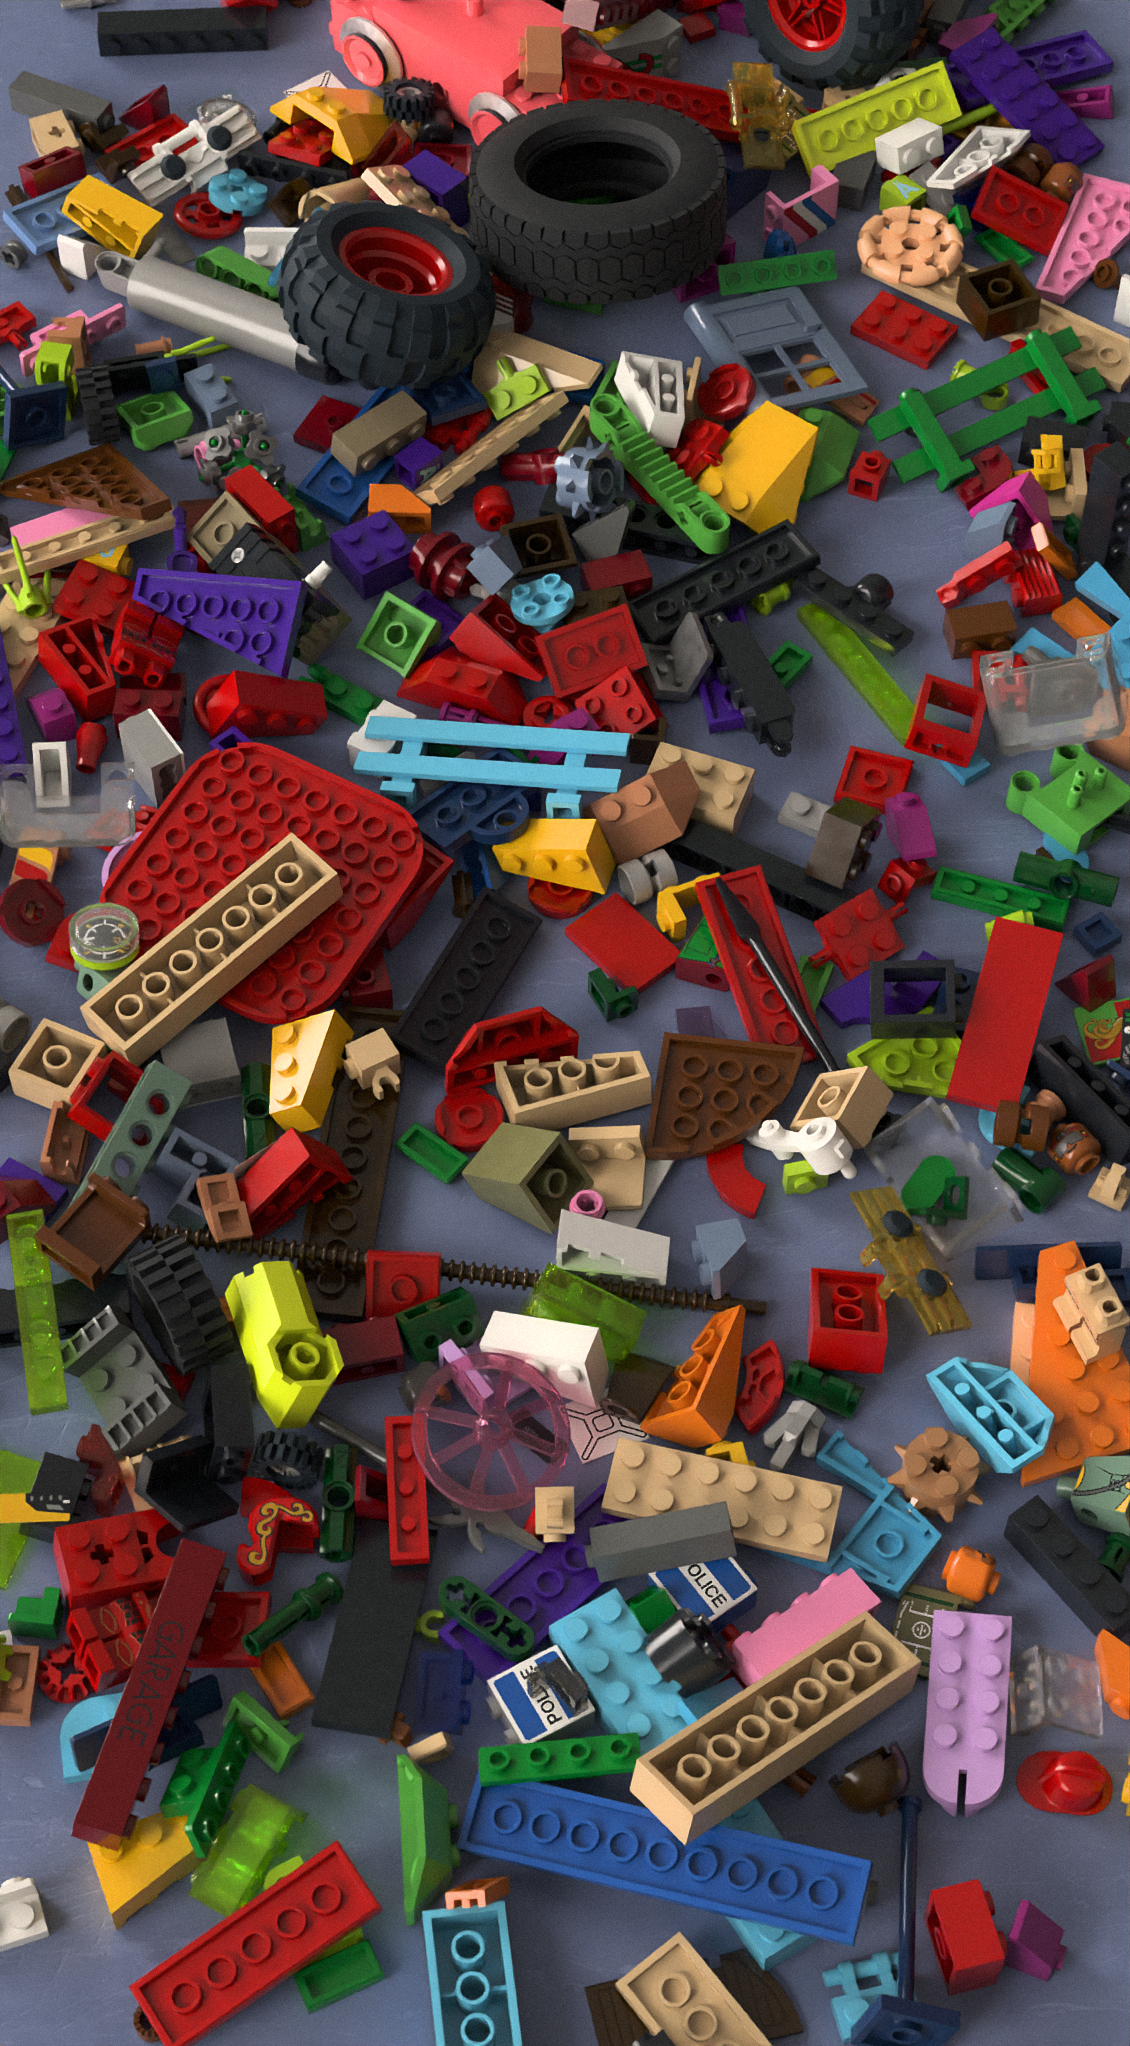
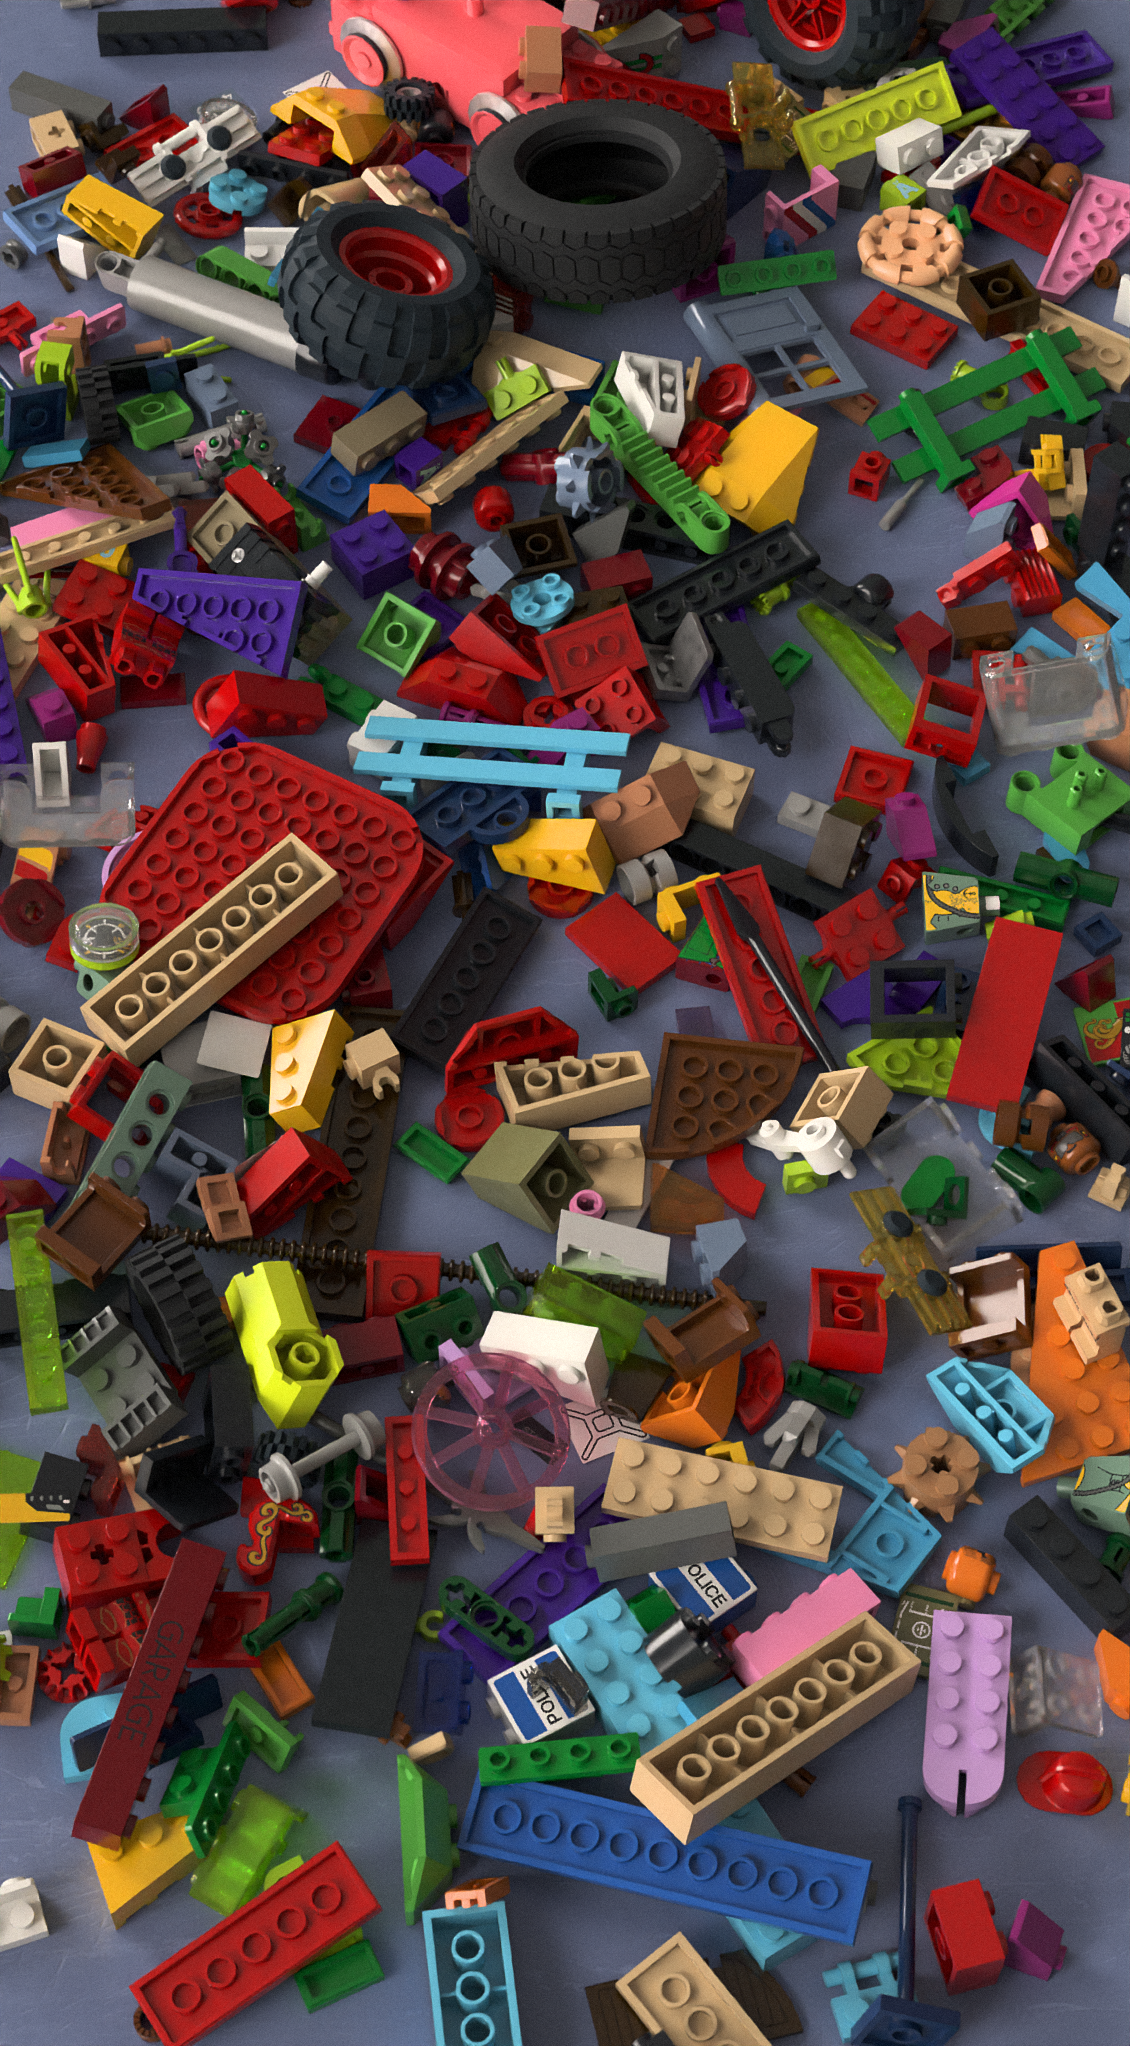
dark red brick [112,688,186,741] -> none
light grey piece [118,709,186,809] -> none
dark brown panel [630,717,667,765] -> none
bright green wedge [798,406,860,503] -> none
dark brown cylinder [827,1741,910,1817] -> none
green tile [974,228,1035,269] -> none
none -> dark azure tile [22,438,91,469]
none -> light grey rock [146,471,210,510]
none -> white sticker [197,1011,272,1078]
none -> light grey piece [259,1410,386,1503]
none -> dark green piece [469,1242,527,1314]
none -> reddish brown panel [642,1277,762,1384]
none -> clear orange wing [650,1163,724,1235]
none -> light grey piece [879,477,925,531]
none -> dark red slope [894,610,952,681]
none -> torso [921,872,1000,945]
none -> black slope [932,755,999,877]
none -> reddish brown panel [948,1252,1033,1362]

